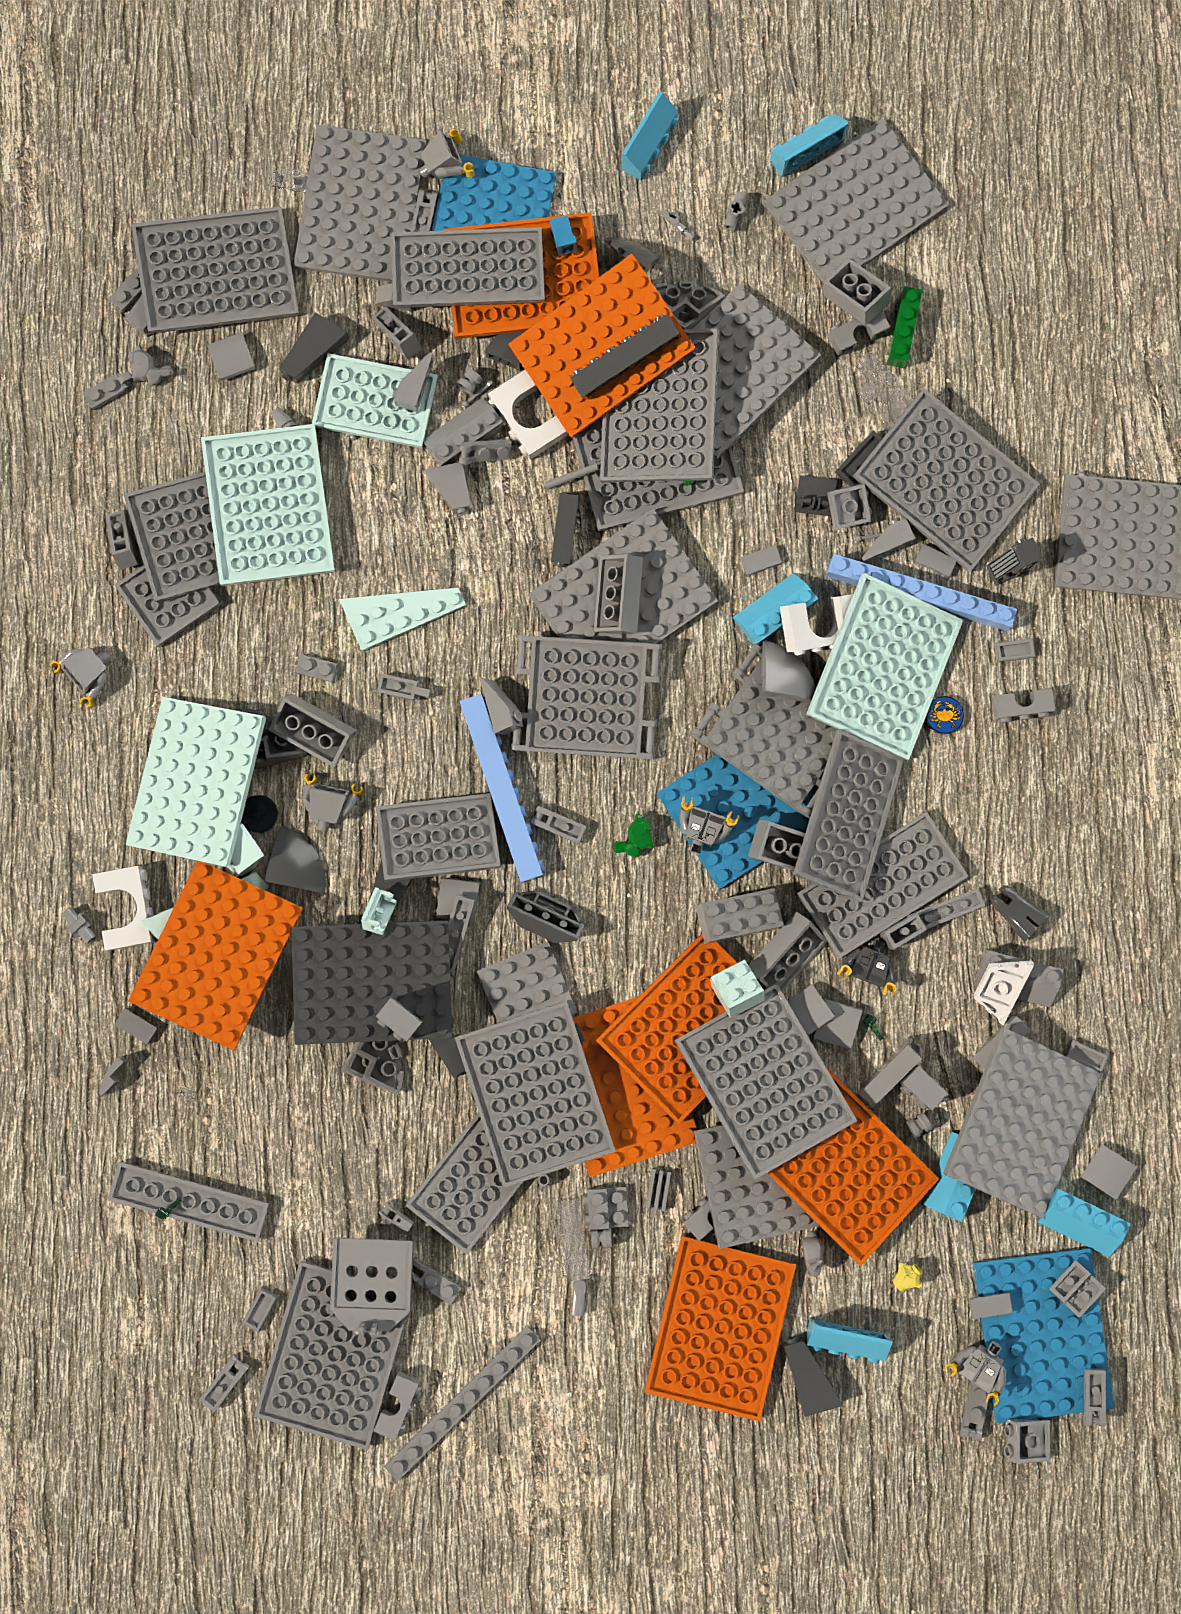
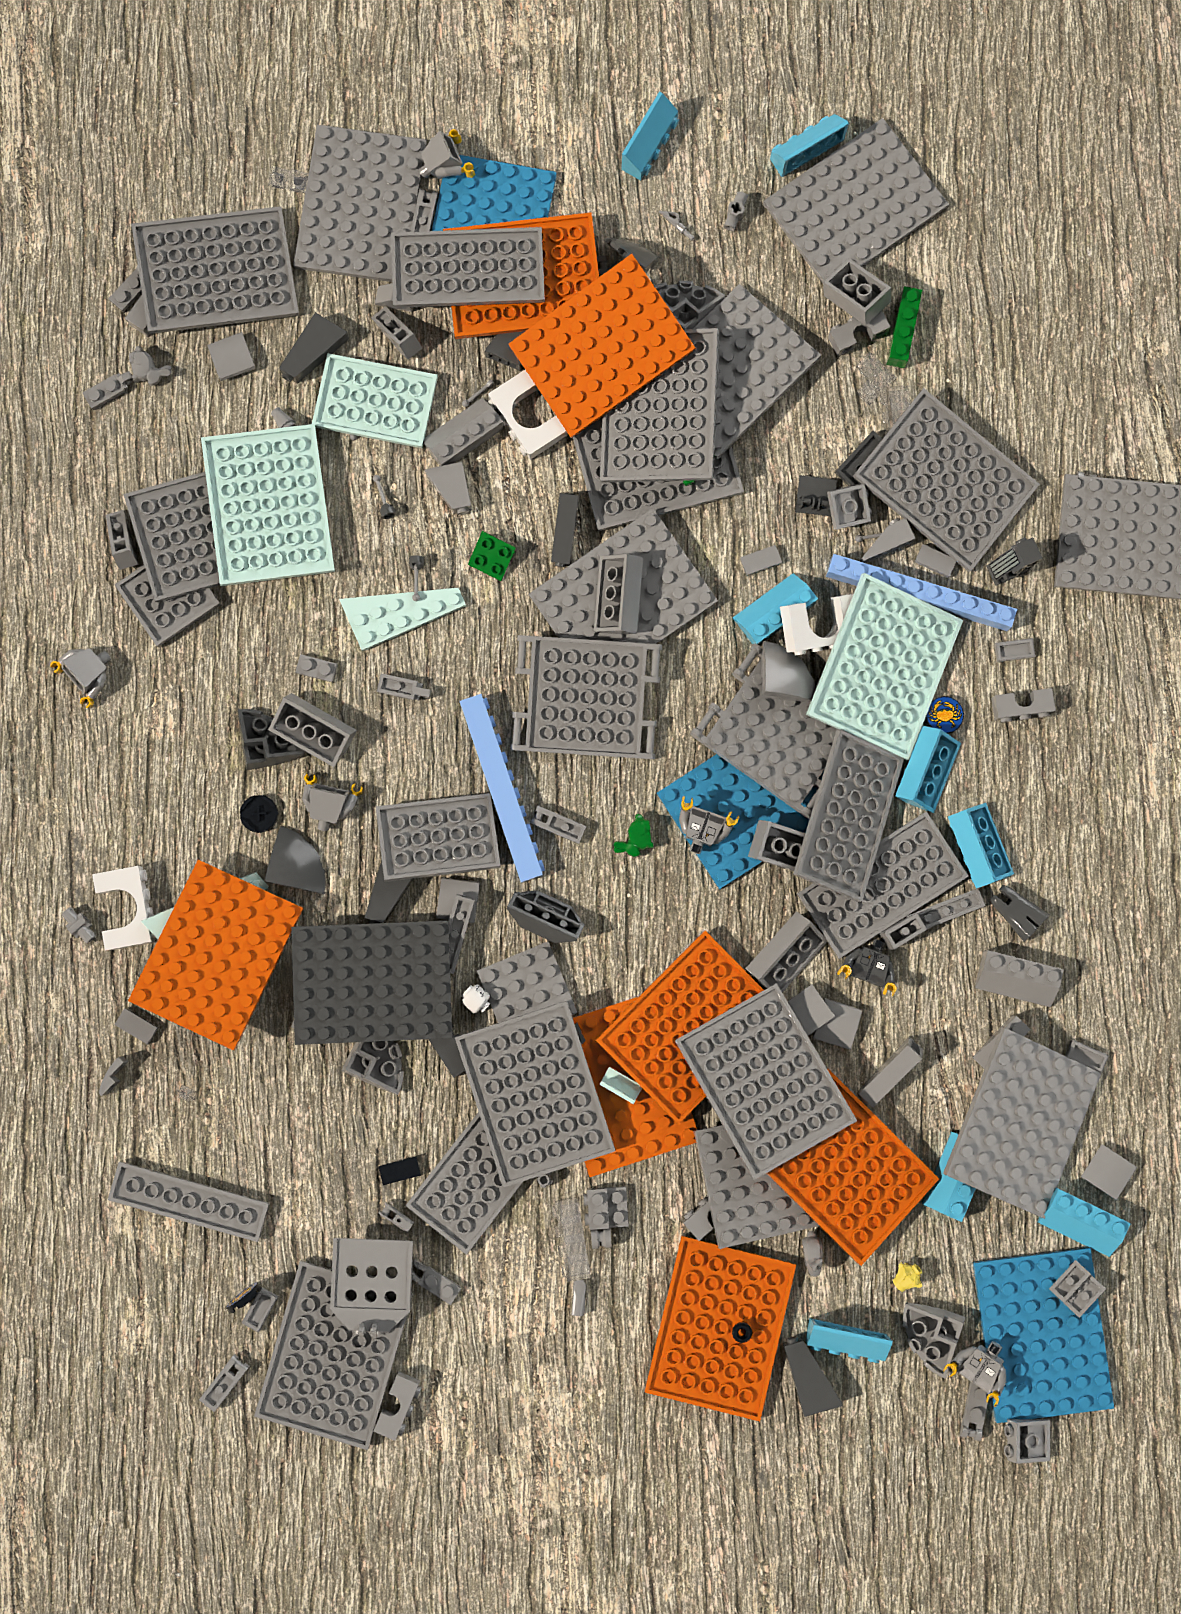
light aqua plate [125,697,266,868] -> none
clear green hand [155,1198,182,1219] -> none
light aqua slope [225,824,264,878] -> none
light aqua hinge [361,887,397,935] -> none
light grey brick [376,997,423,1042] -> none
light grey plate [384,1325,541,1482] -> none
light grey slope [392,353,434,412] -> none
light grey wheel [457,368,483,395] -> none
light grey plate [459,439,511,465] -> none
light grey slope [480,678,523,735] -> none
light grey bar [545,463,599,489] -> none
dark azure bracket [550,216,577,256] -> none
dark grey brick [570,314,682,400] -> none
light grey tile [646,1169,671,1211] -> none
light grey brick [696,888,784,945] -> none
light aqua brick [710,960,765,1018] -> none
clear green hand [863,1014,883,1040] -> none
light grey brick [898,1065,948,1110] -> none
light grey wheel [906,1112,933,1139] -> none
light grey tile [969,1292,1013,1319] -> none
white wing [974,961,1034,1025] -> none
light grey plate [1083,1369,1106,1426] -> none
none -> black tile [226,1282,262,1314]
none -> hinge [373,475,396,519]
none -> black tile [378,1156,421,1185]
none -> hinge [409,555,424,601]
none -> white head [461,985,490,1013]
none -> green hinge [468,531,516,581]
none -> light aqua panel [600,1067,642,1104]
none -> black plate [732,1322,752,1343]
none -> medium azure slope [895,726,961,813]
none -> light grey brick [903,1302,966,1379]
none -> medium azure slope [948,803,1014,889]

